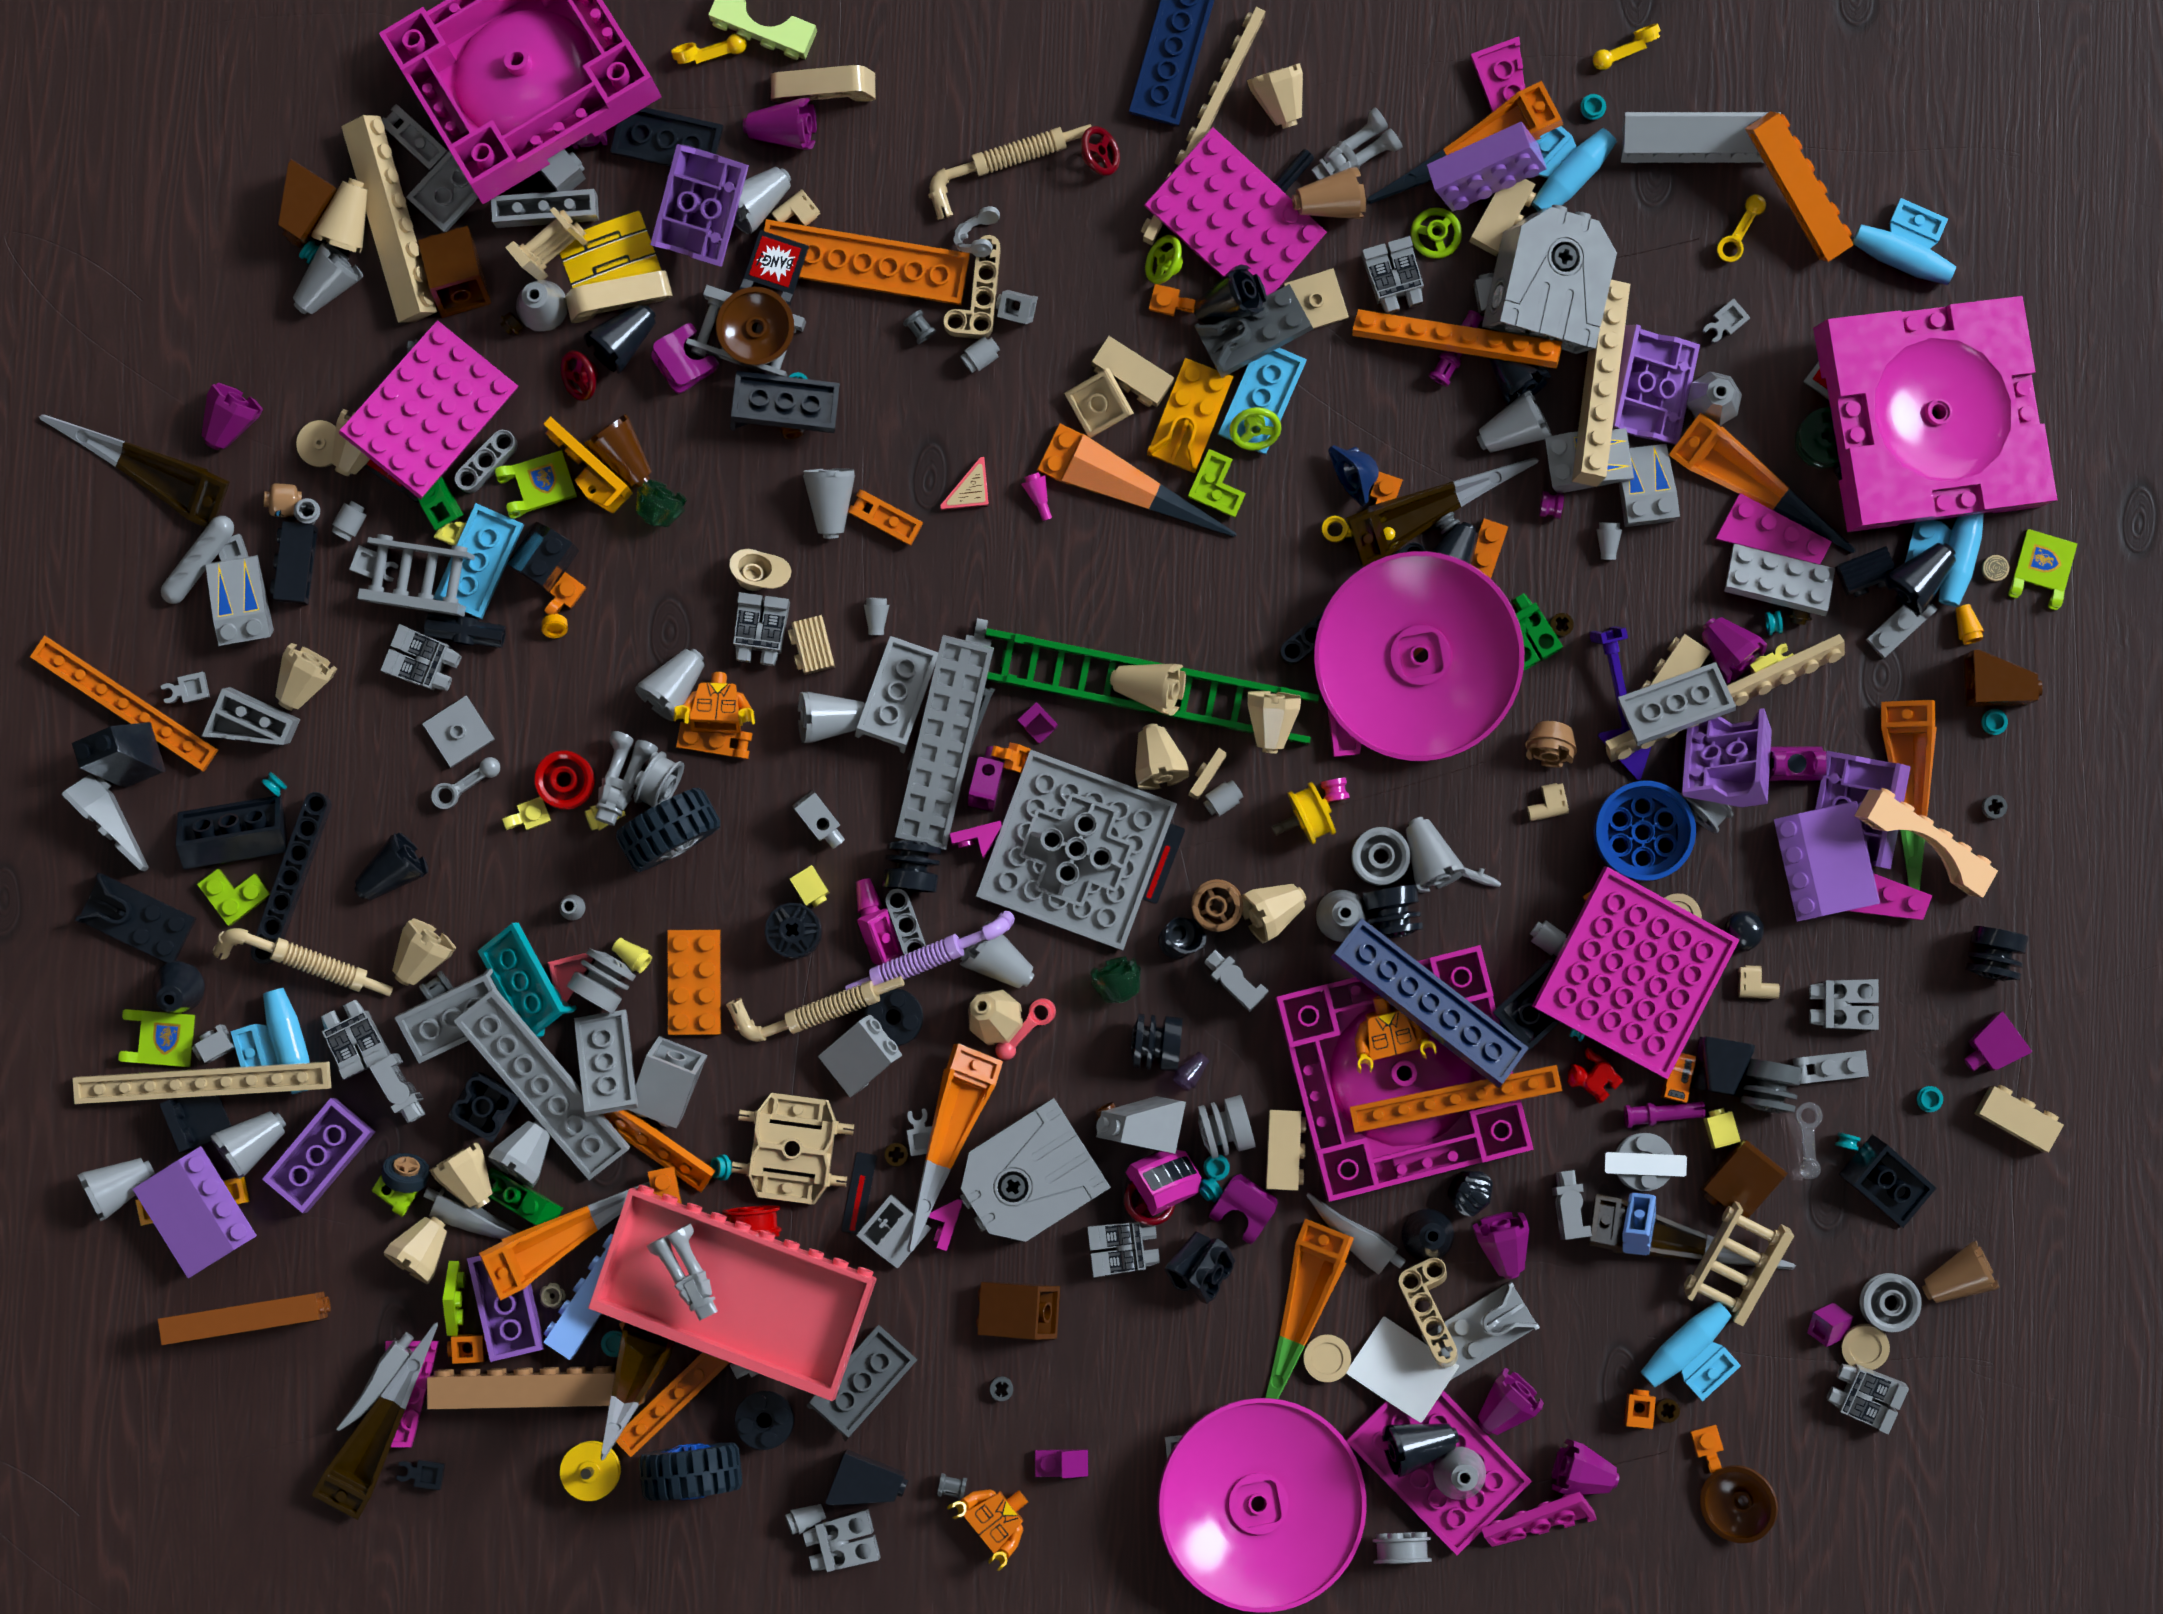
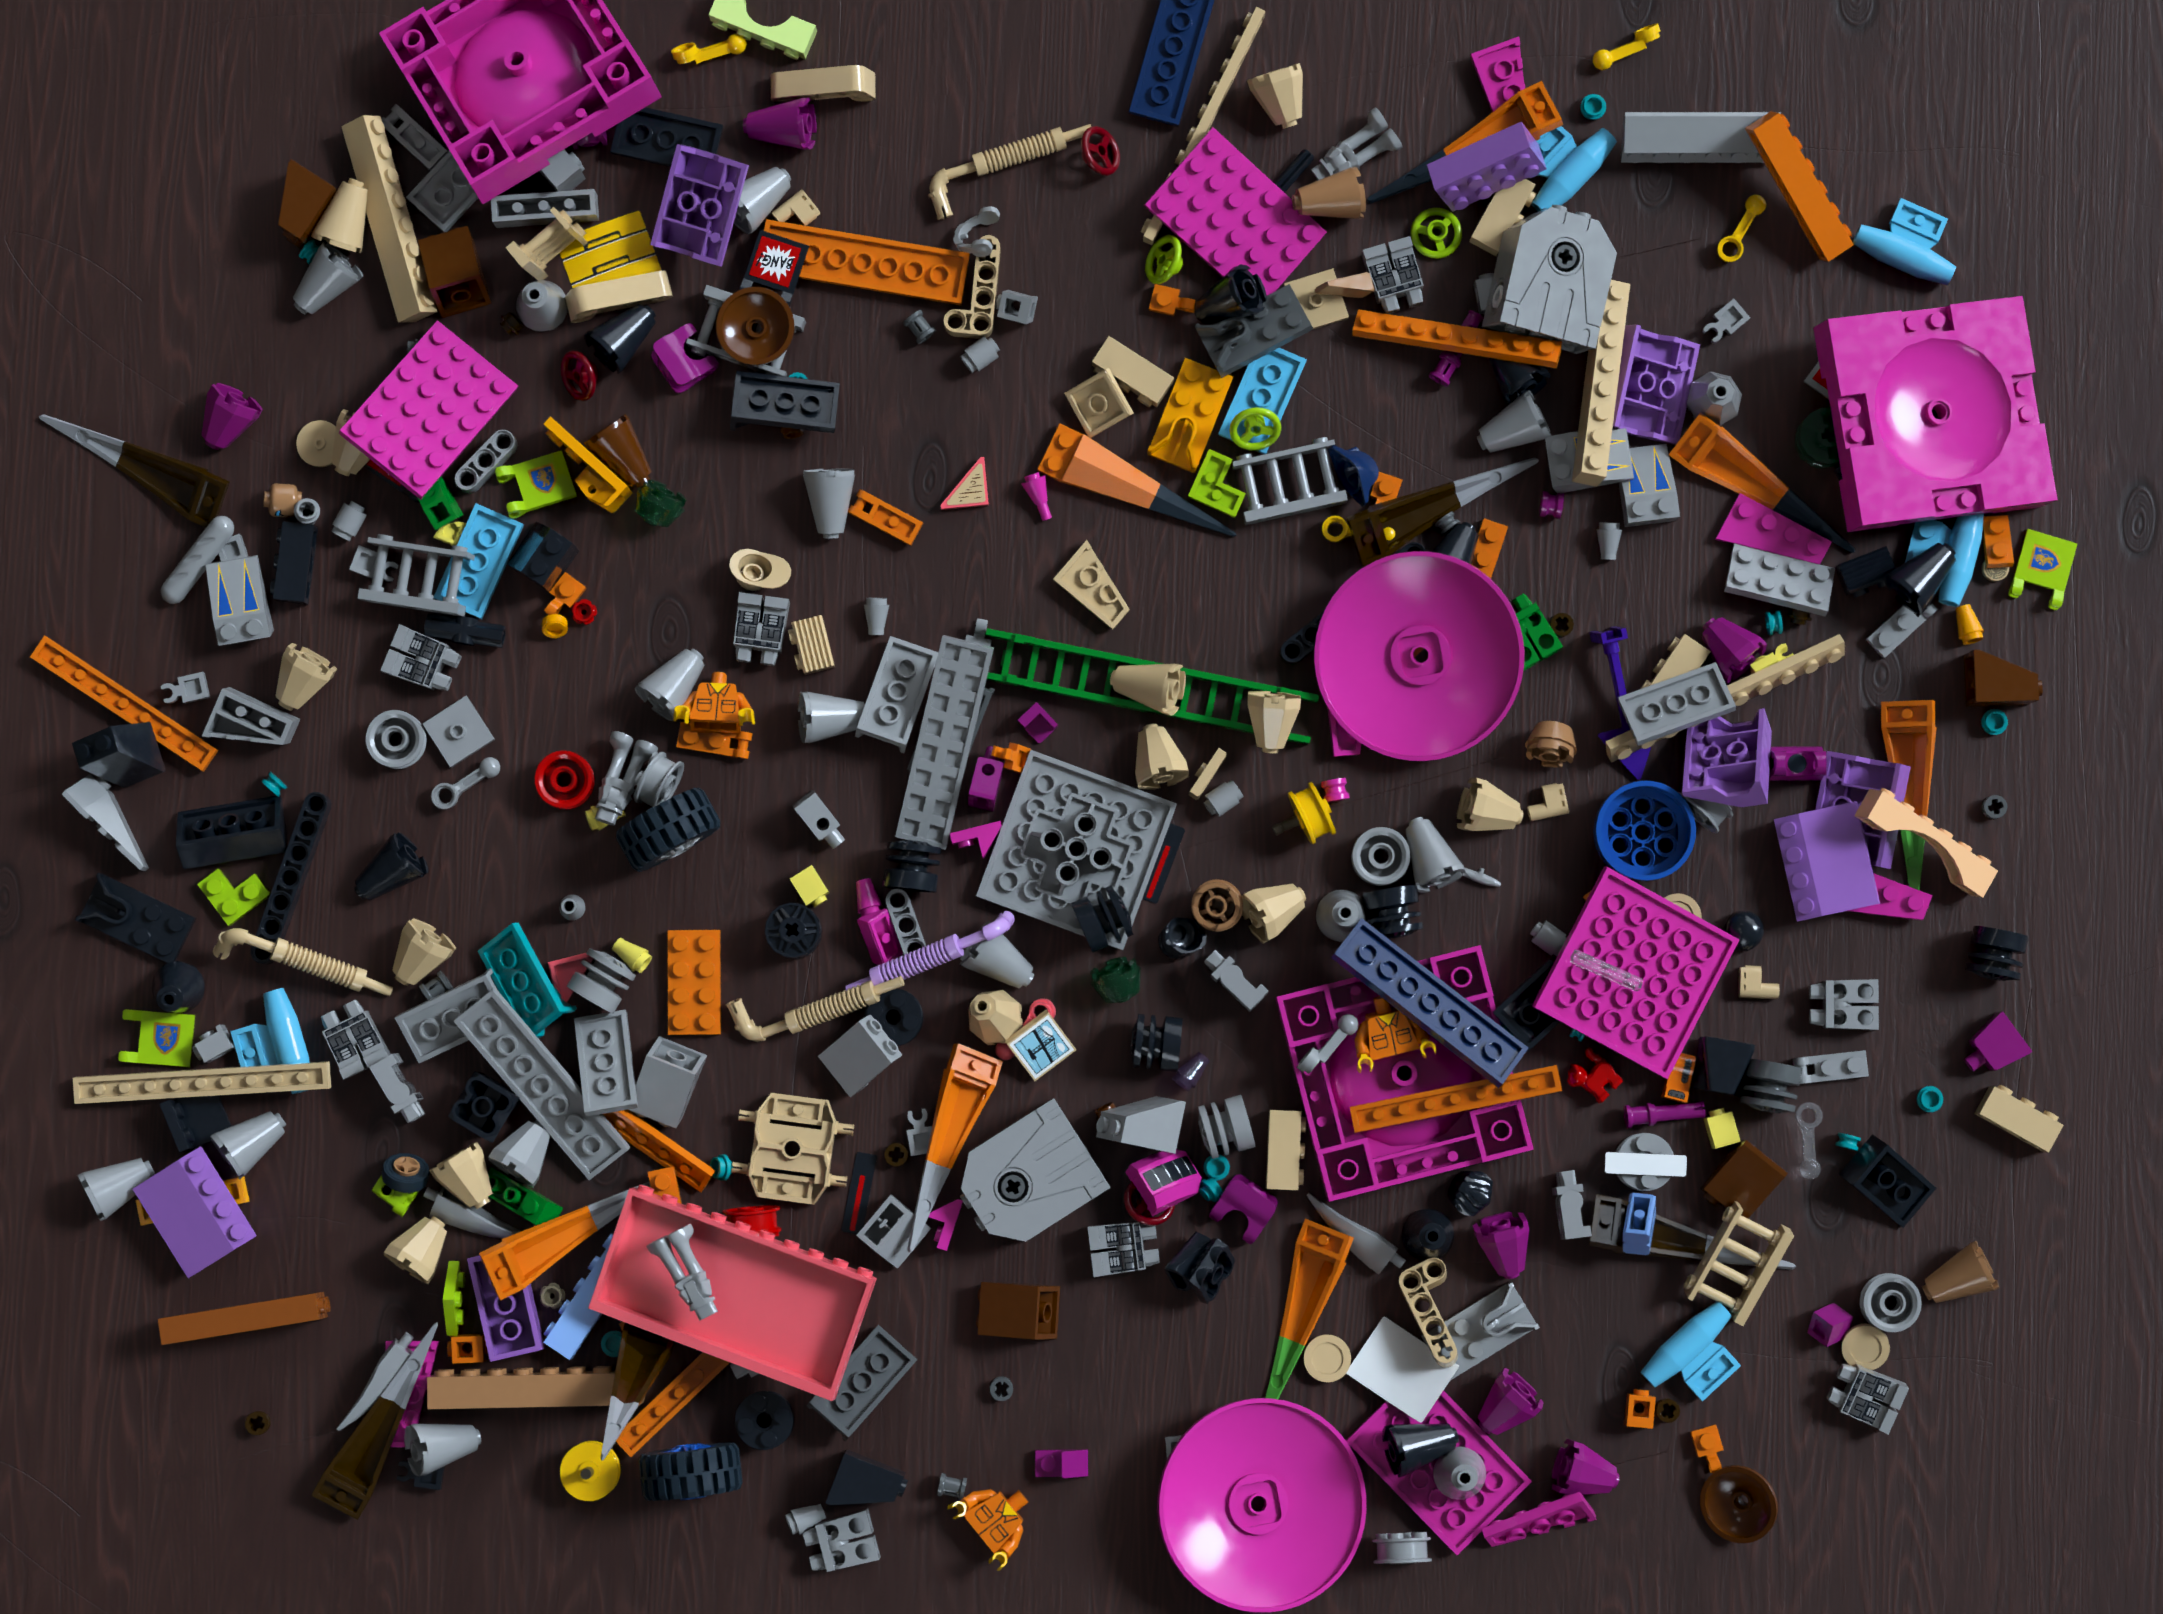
medium lavender brick [262,1098,375,1213] -> none
light yellow plate [502,797,551,830] -> none
none -> dark brown bush [245,1411,271,1435]
none -> light grey wheel [366,710,427,769]
none -> light grey cone [404,1424,481,1476]
none -> red plate [571,599,597,625]
none -> tile [1005,1010,1076,1081]
none -> tan wing [1053,540,1130,630]
none -> black wheel [1071,885,1134,953]
none -> light grey fence [1232,437,1348,525]
none -> light grey piece [1296,1014,1359,1074]
none -> medium nougat slope [1314,272,1375,298]
none -> tan cone [1457,778,1523,831]
none -> clear axle [1570,950,1643,991]
none -> orange plate [1982,515,2014,568]

